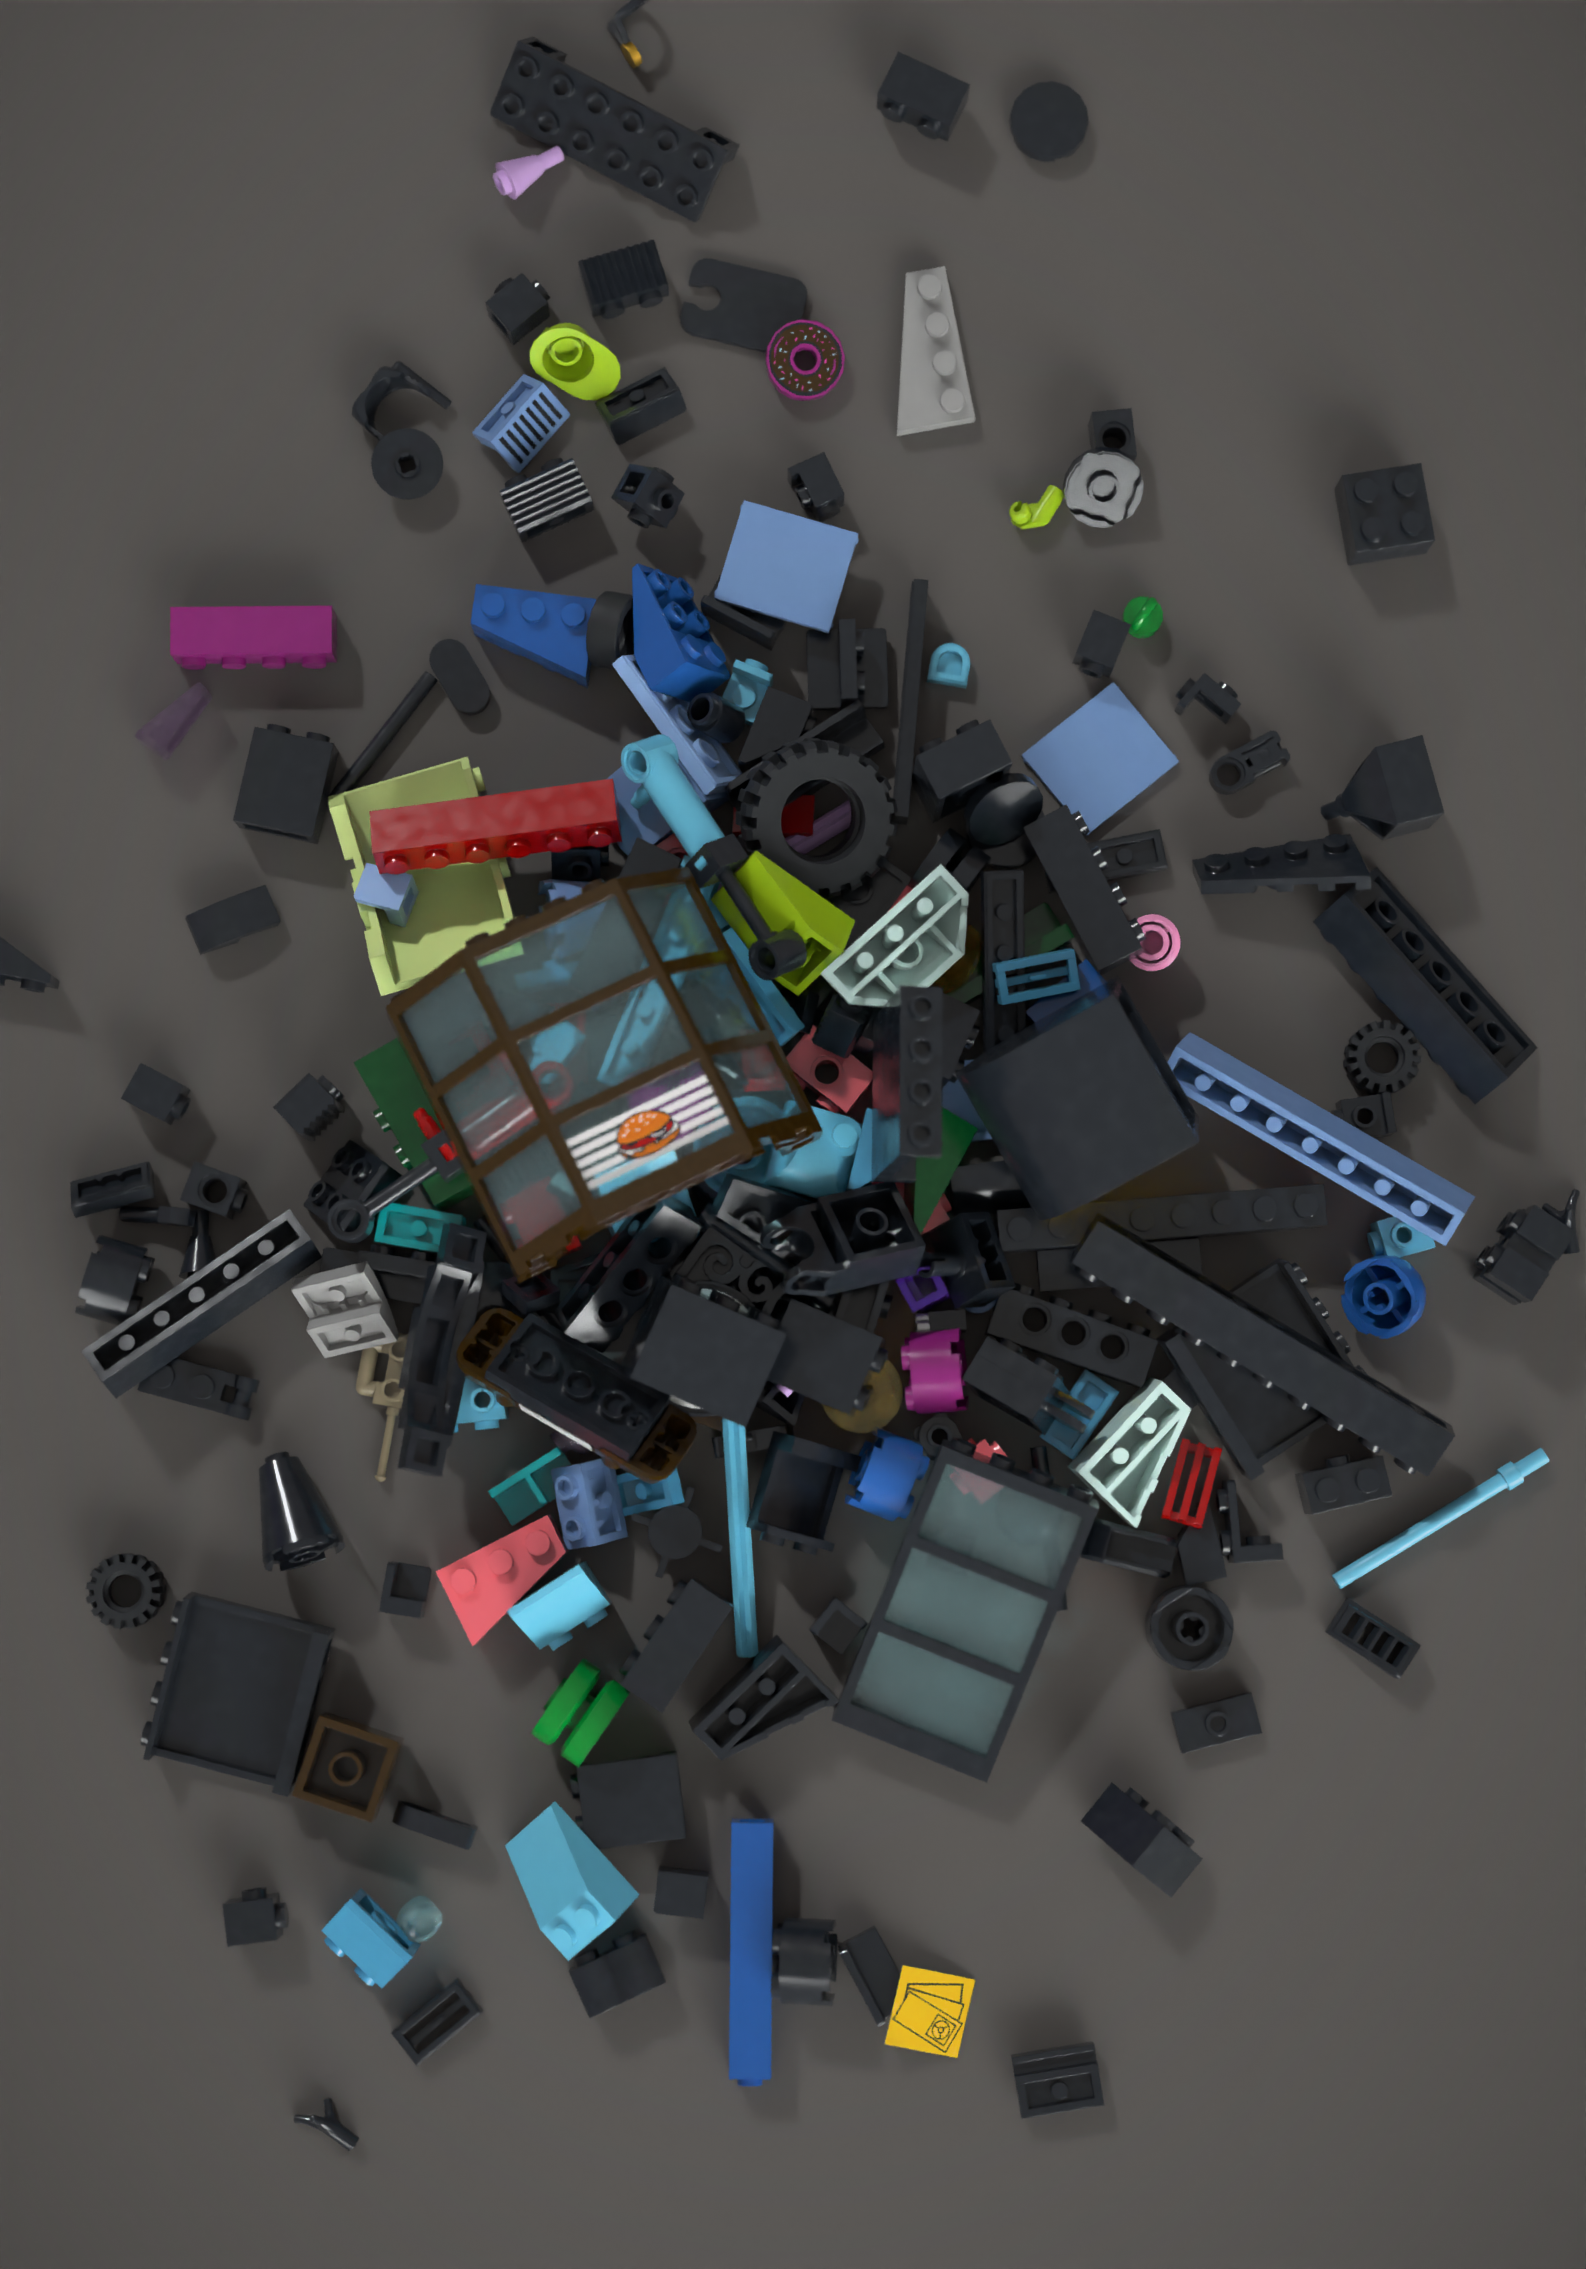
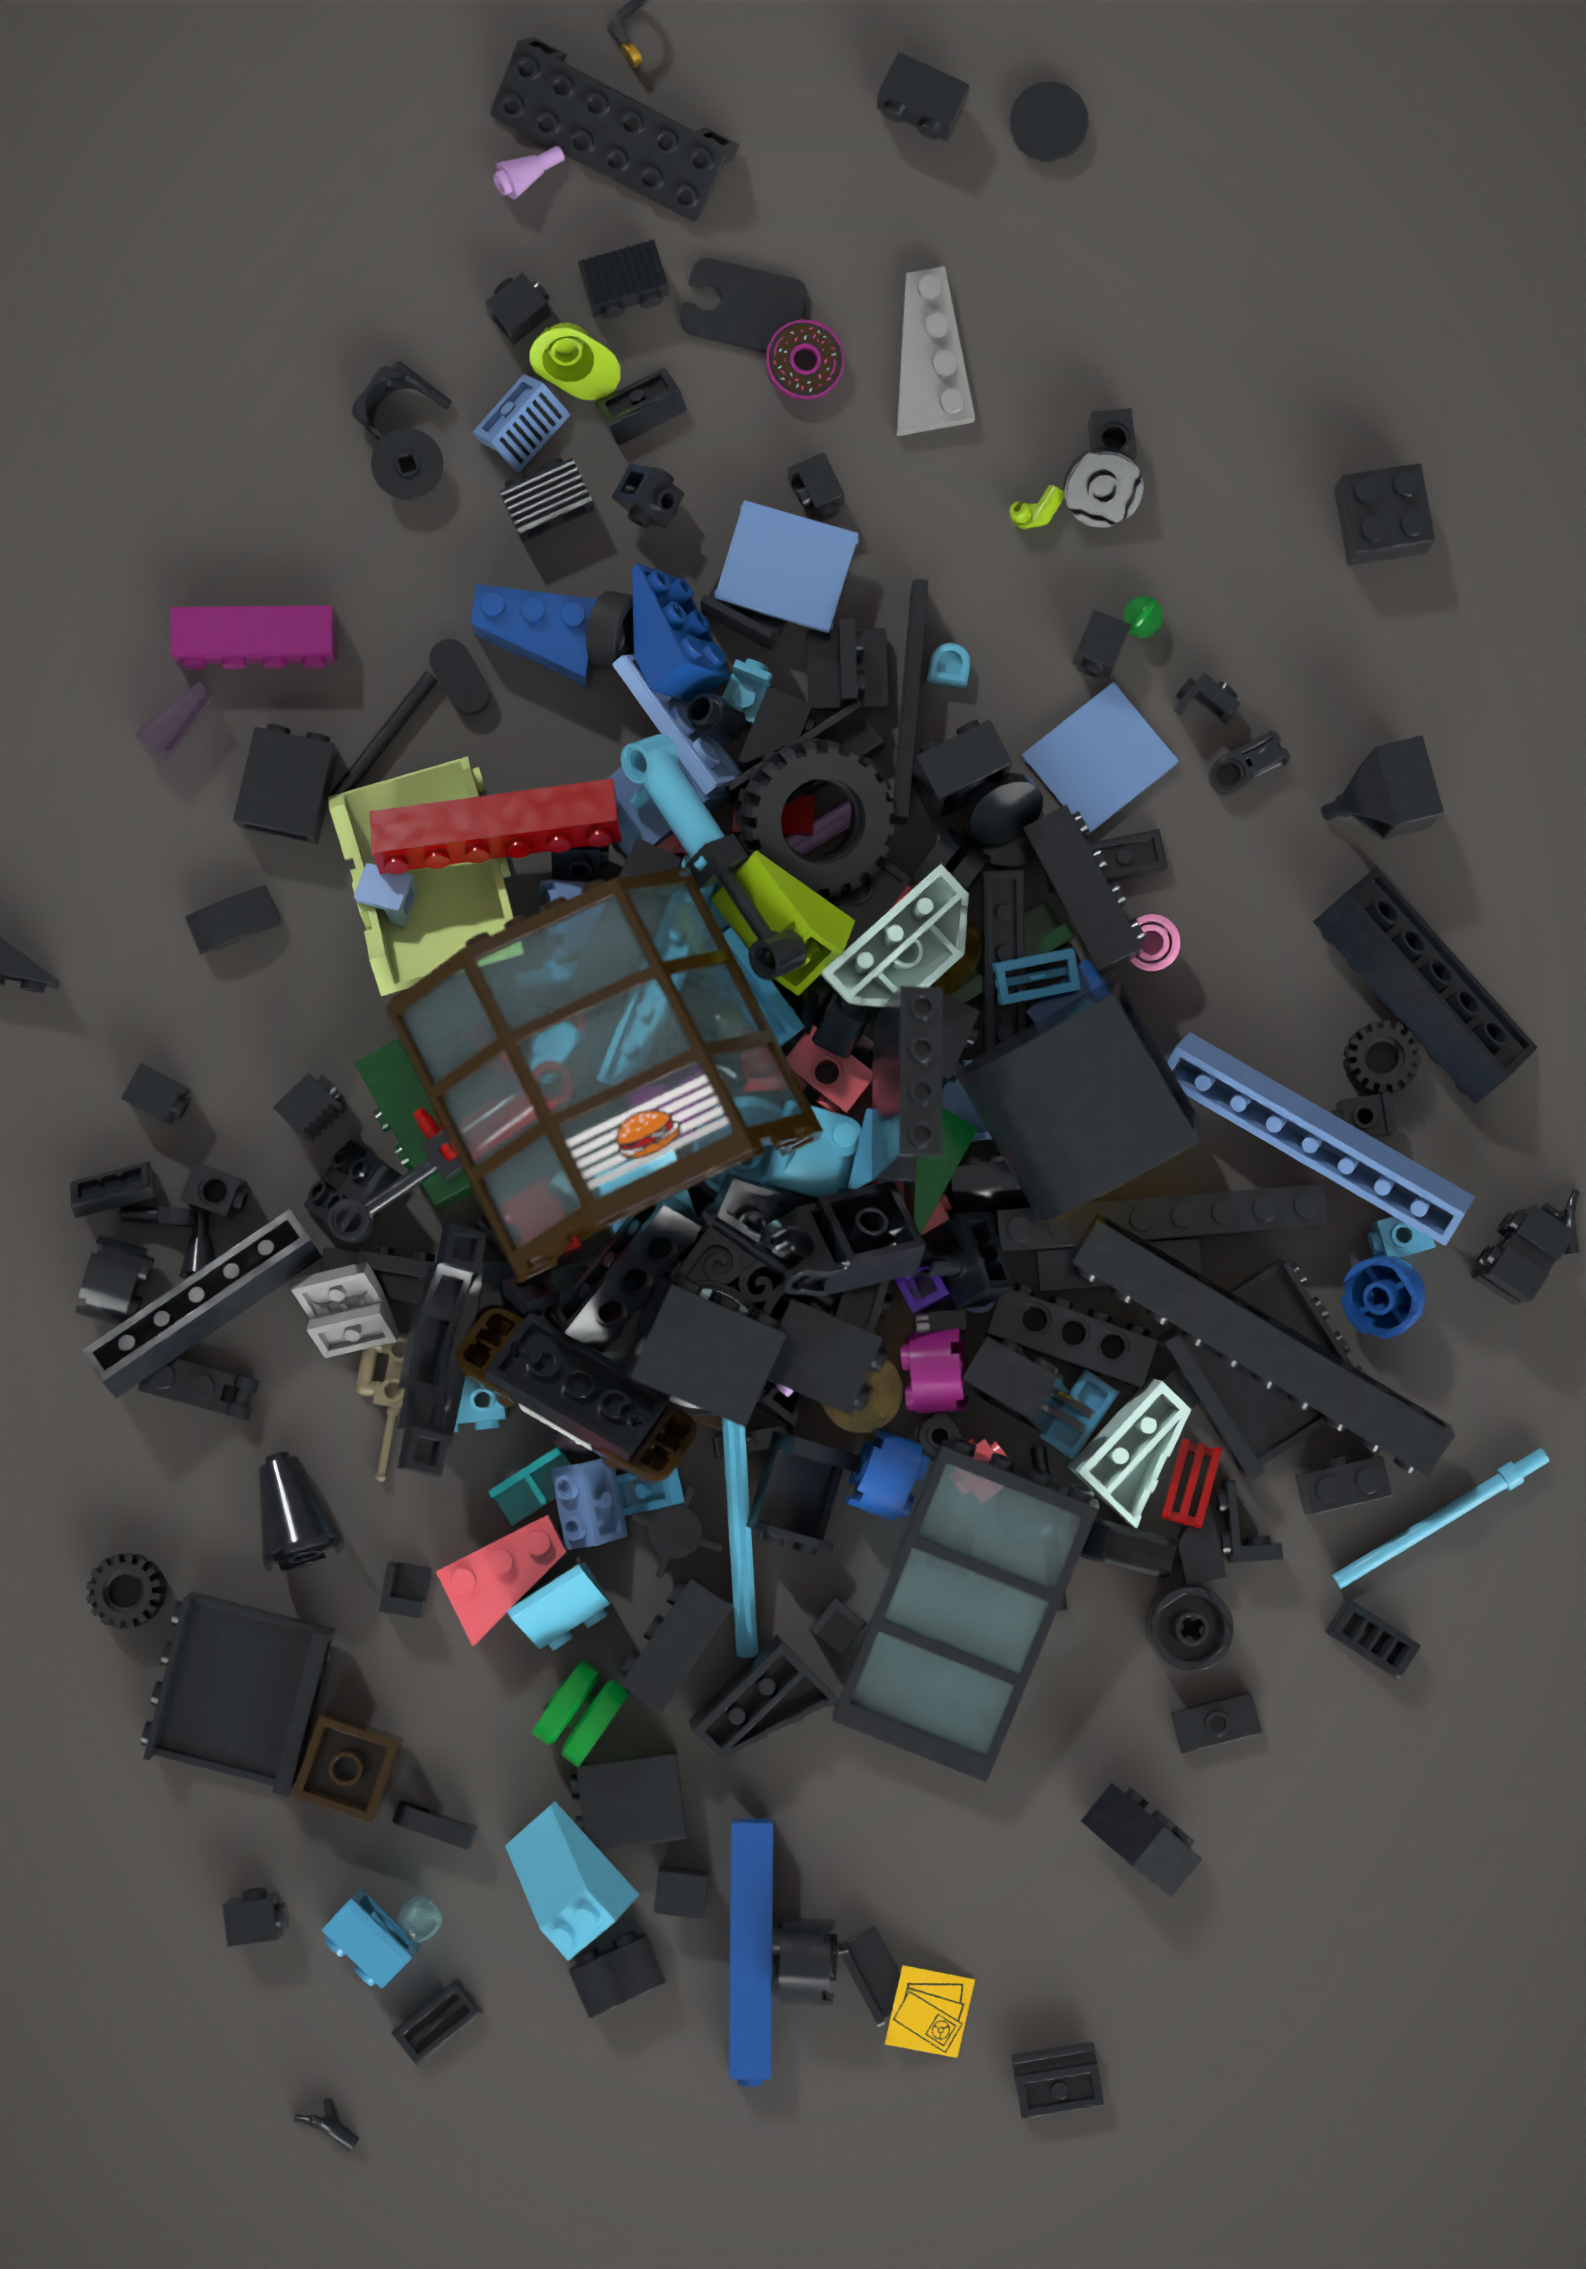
teal panel [374,1203,466,1253] -> none
black wing [1192,834,1371,894] -> none

